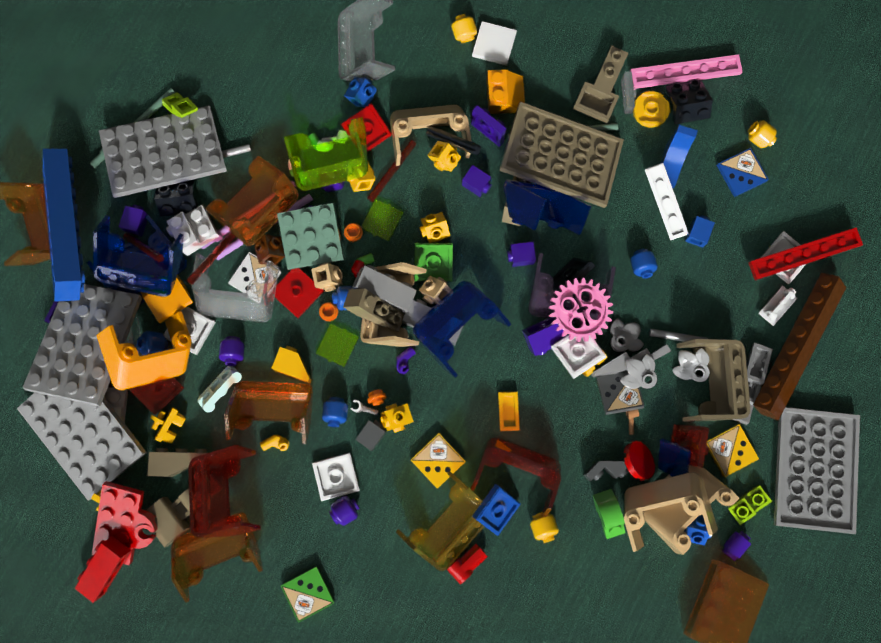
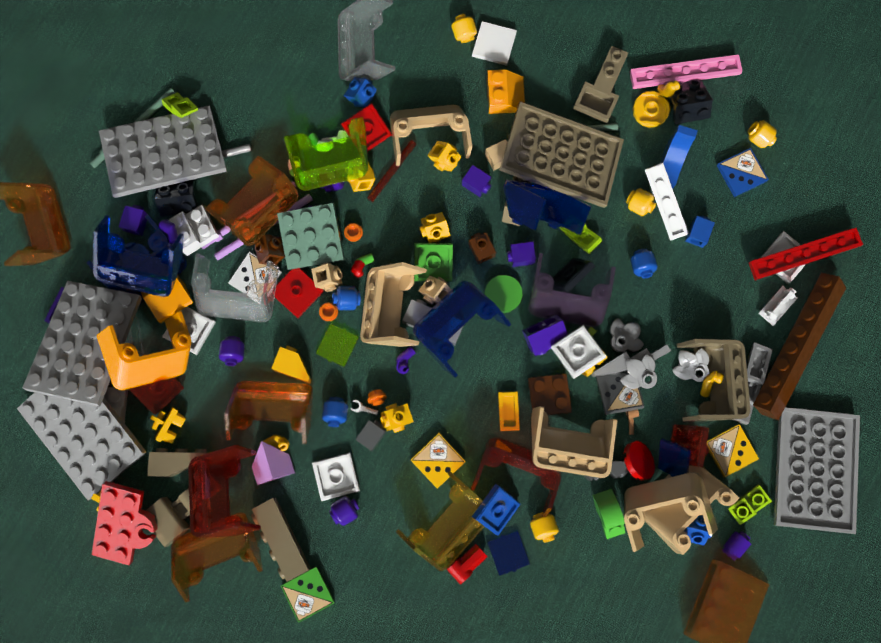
blue brick [42,149,85,301] -> none
red brick [75,536,132,603] -> none
bar [123,233,164,262] -> none
blue head [137,331,168,355] -> none
clear red bar [187,233,235,284] -> none
light aqua plate [198,366,242,412] -> none
dark tan slope [343,288,404,332] -> none
light grey brick [352,265,417,314] -> none
clear neon green piece [361,199,403,241] -> none
black axle [426,126,481,155] -> none
dark purple plate [471,105,506,147] -> none
bright pink gear [548,278,613,342] -> none
clear plate [621,72,636,114] -> none
light grey bar [649,329,708,342] -> none
none -> dark purple arm [159,220,179,243]
none -> dark tan brick [251,498,311,582]
none -> lavender slope [252,441,295,485]
none -> reddish brown brick [469,232,496,265]
none -> tan brick [485,139,507,171]
none -> bright green tile [485,275,523,313]
none -> clear blue piece [487,531,530,576]
none -> reddish brown plate [528,374,572,415]
none -> tan windscreen [531,406,617,478]
none -> lime slope [560,214,602,254]
none -> yellow head [626,188,656,216]
none -> yellow arm [657,80,680,98]
none -> yellow arm [700,371,724,397]

